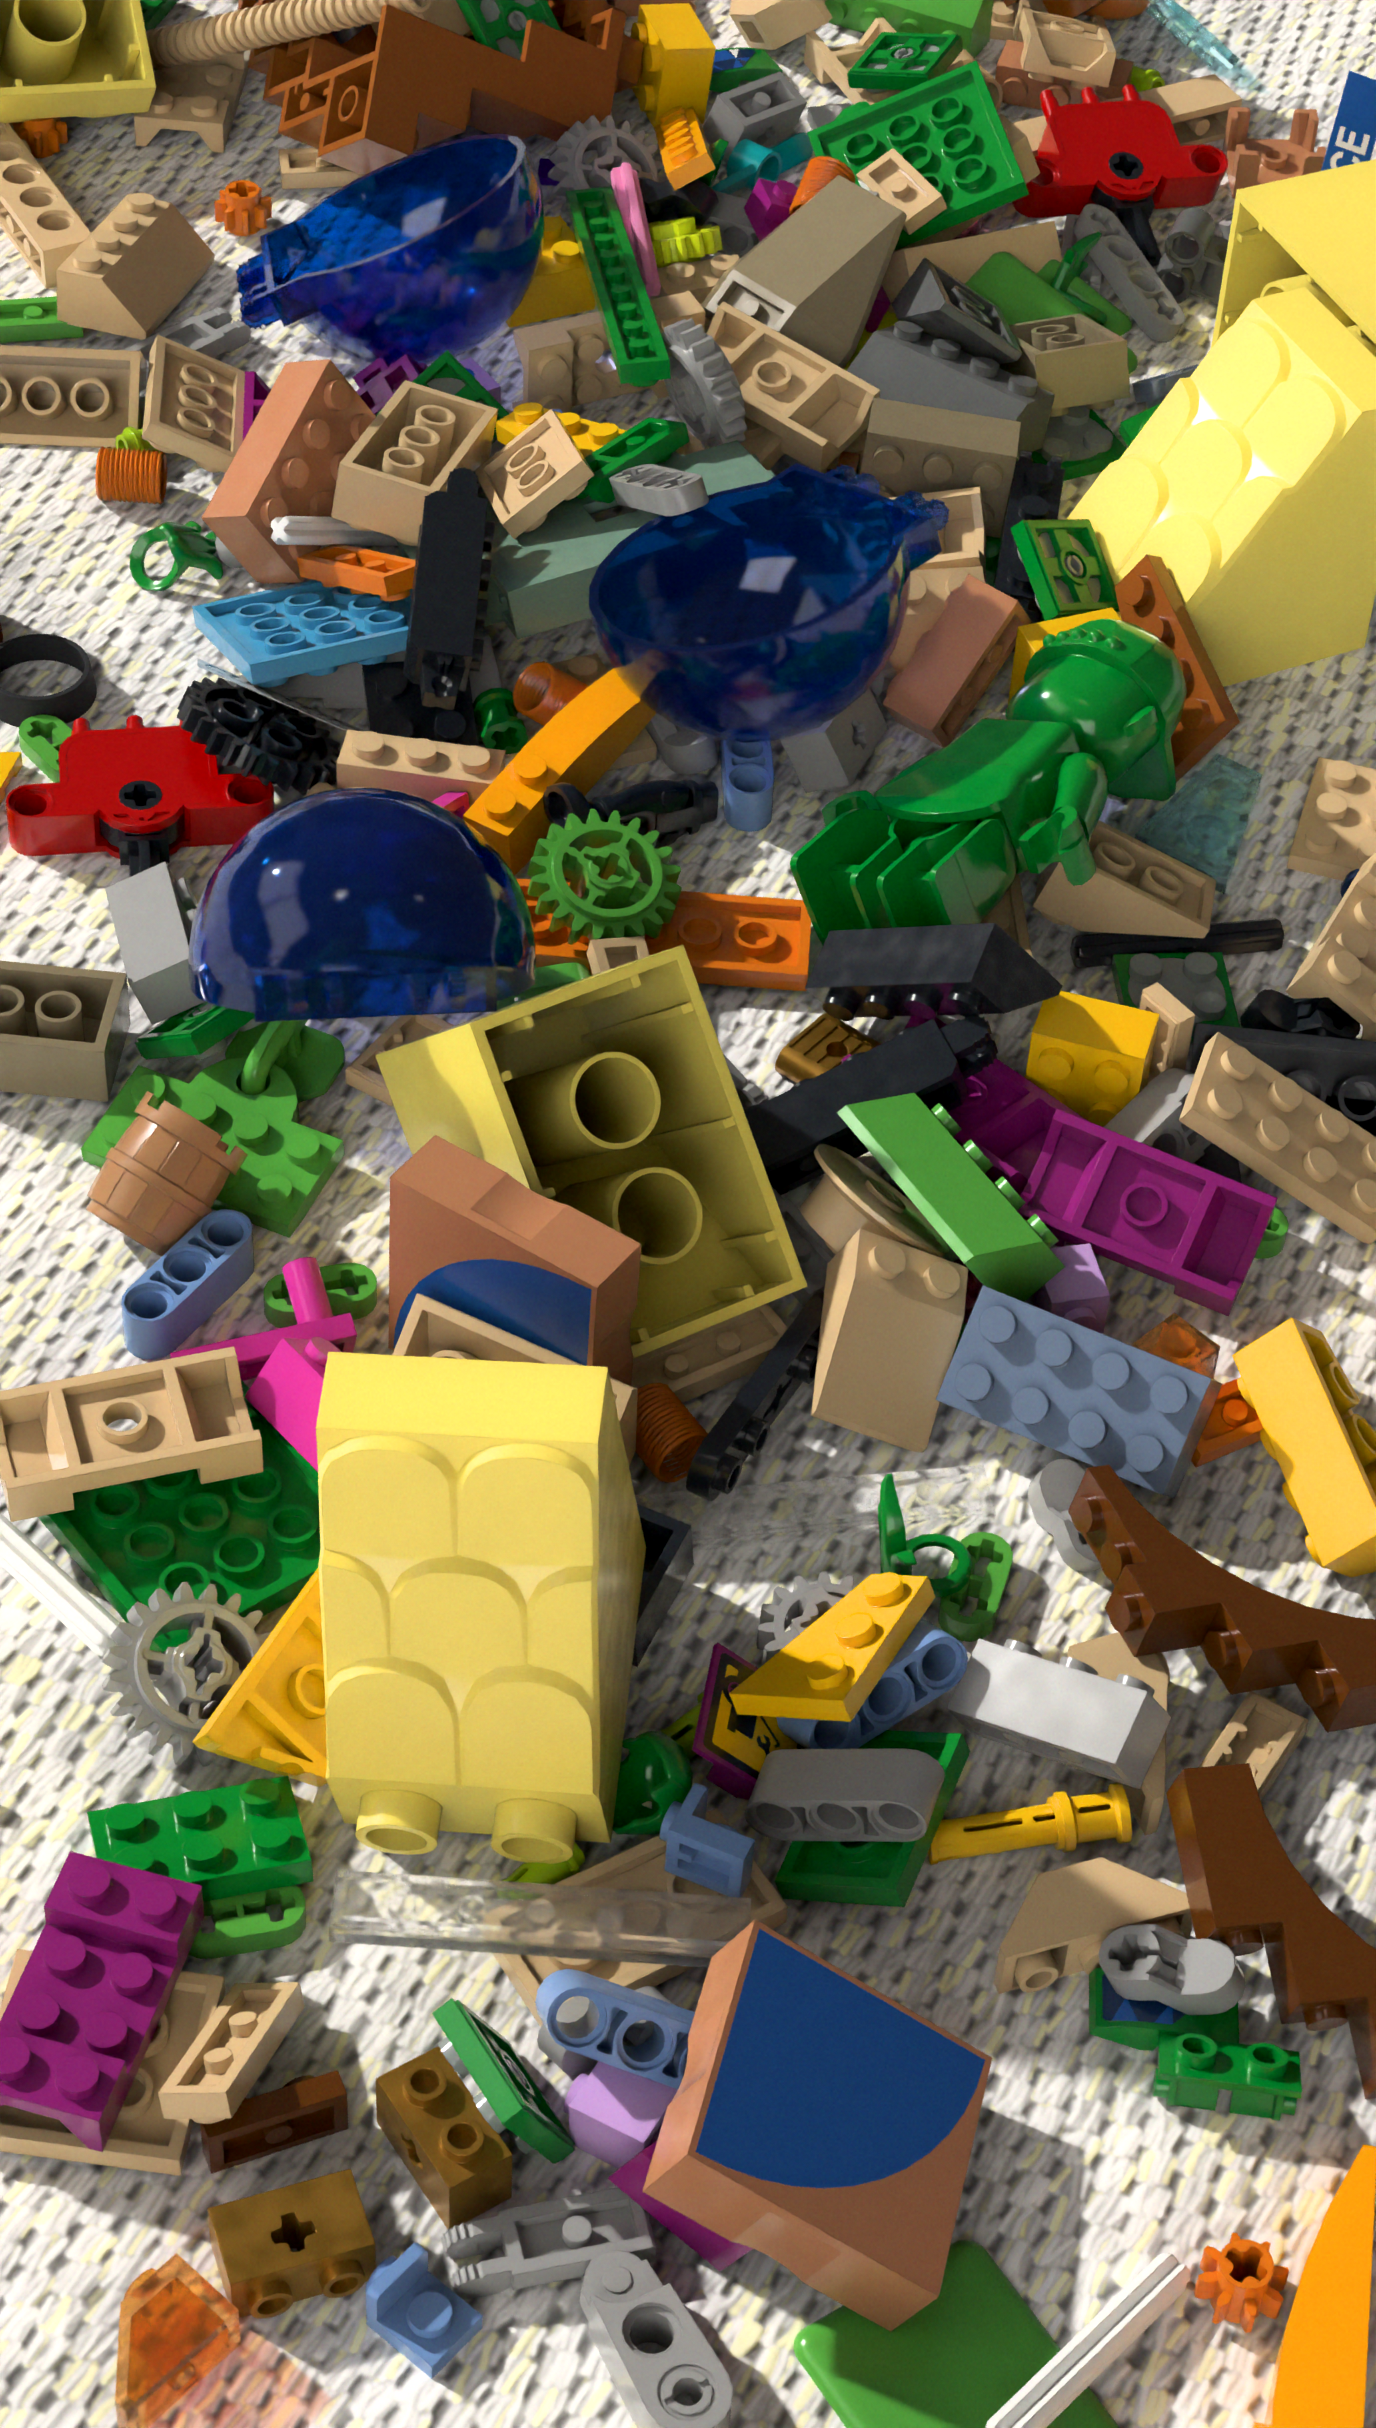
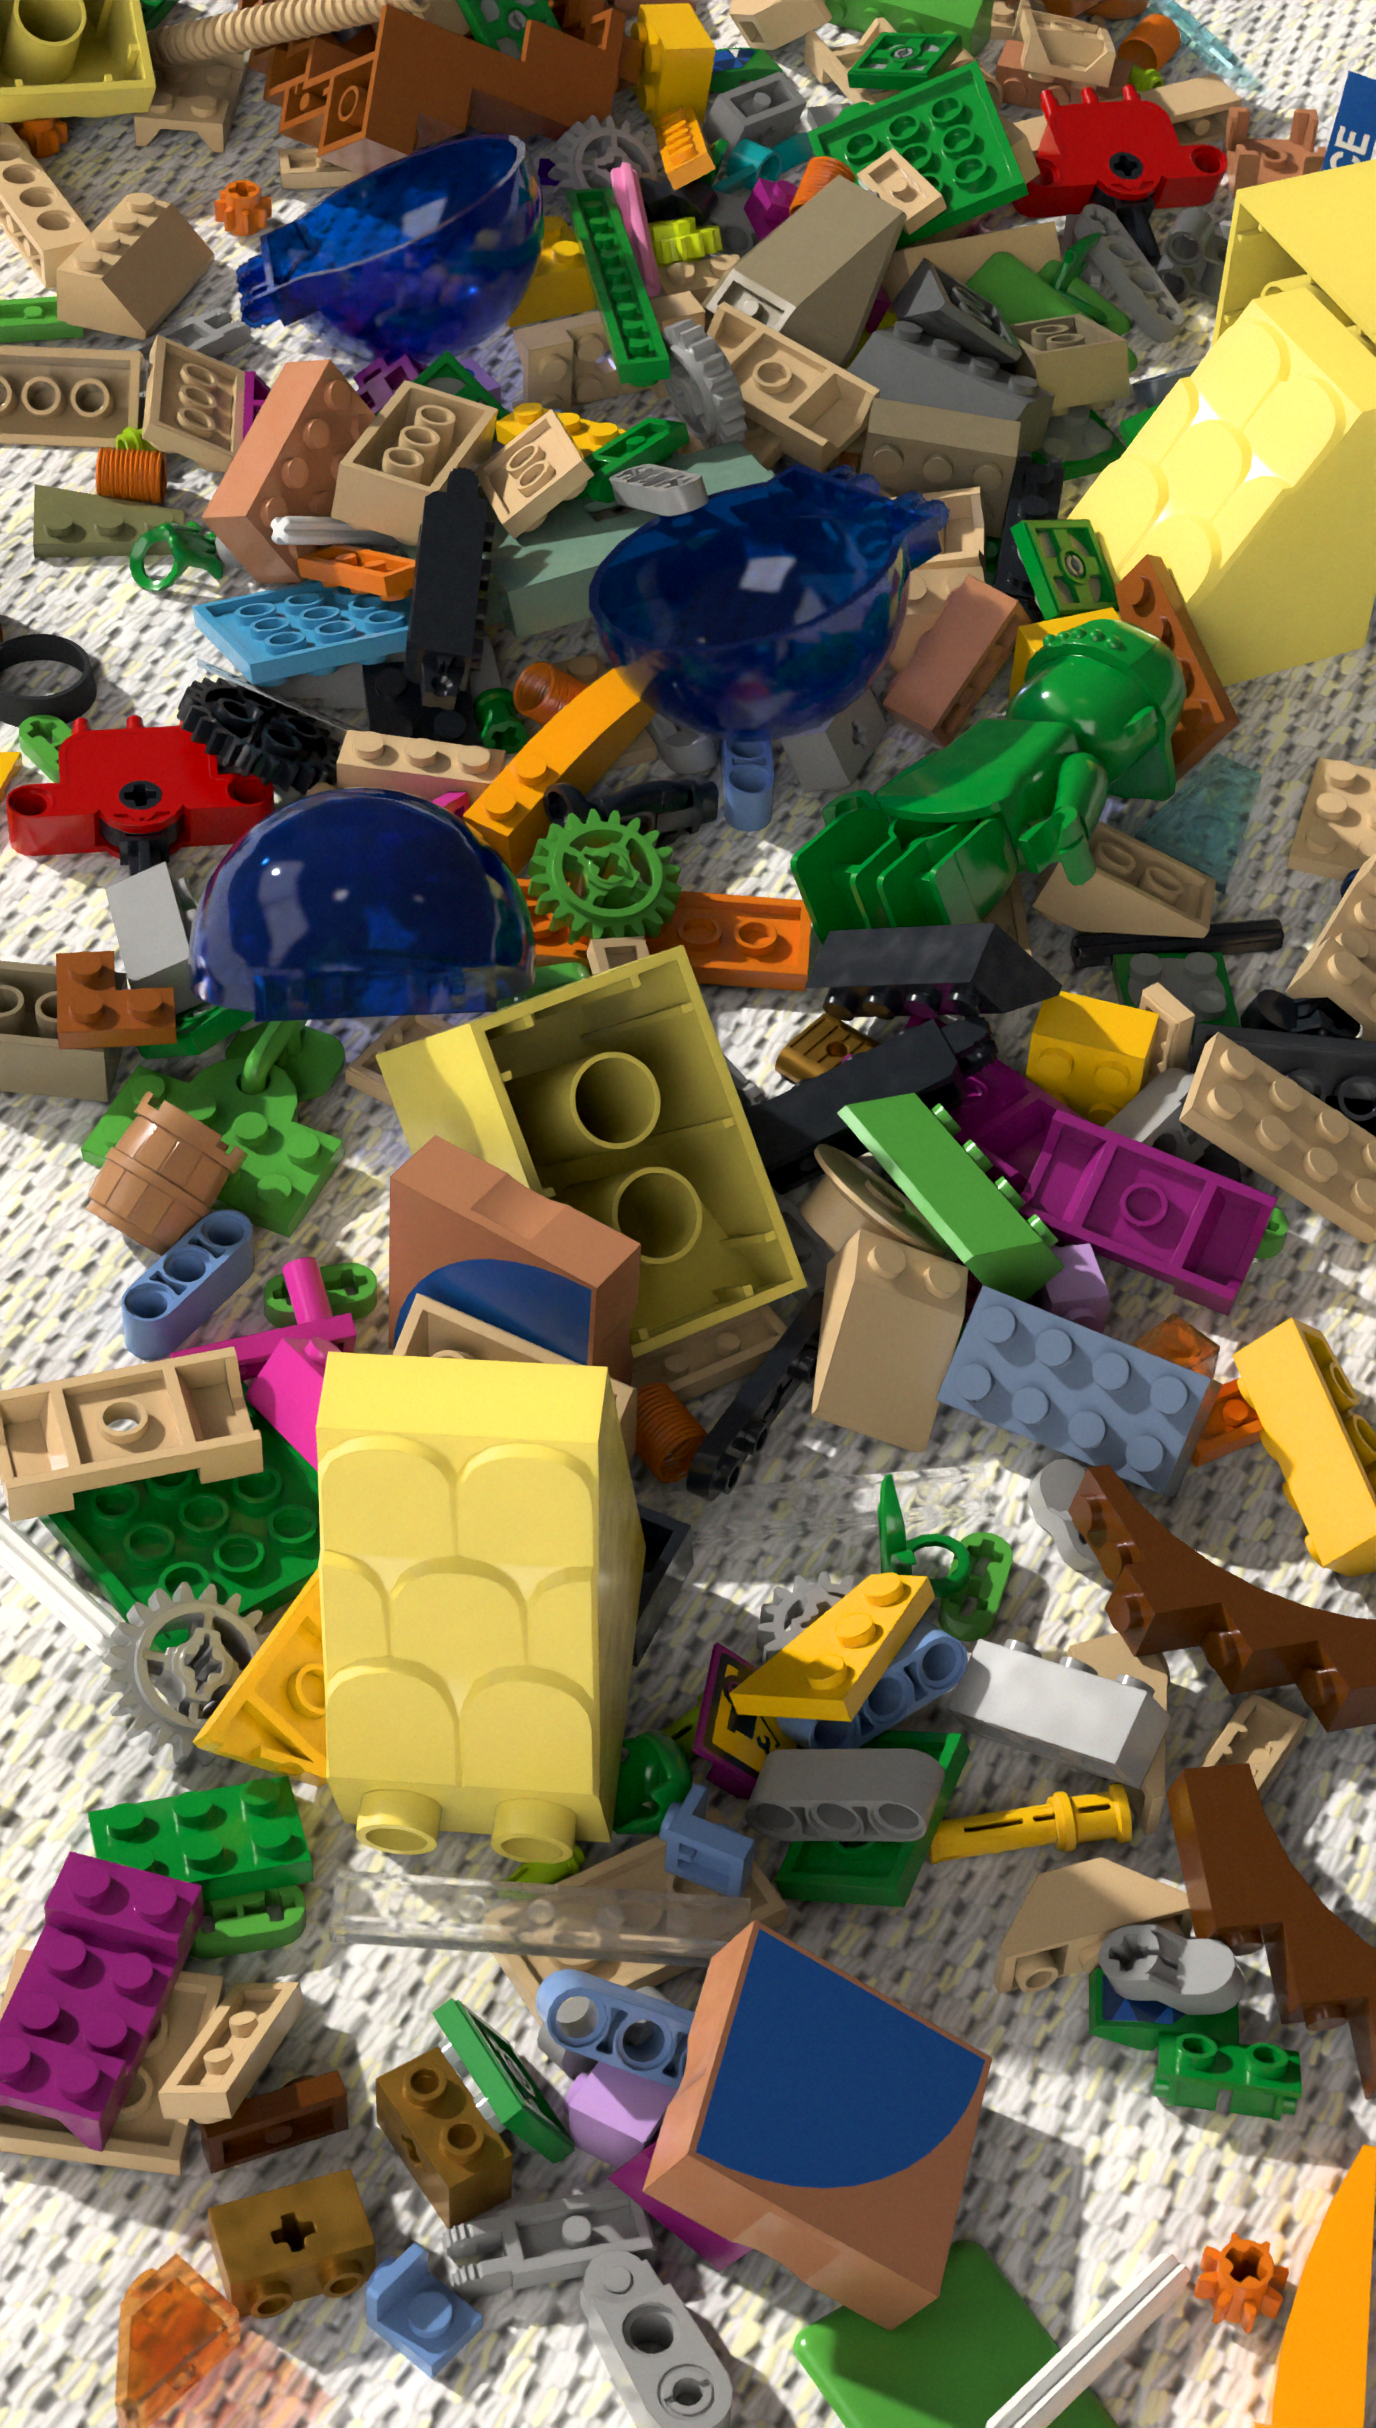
none -> olive wing [33,484,185,558]
none -> dark orange plate [56,951,177,1050]
none -> orange piece [1117,14,1181,71]

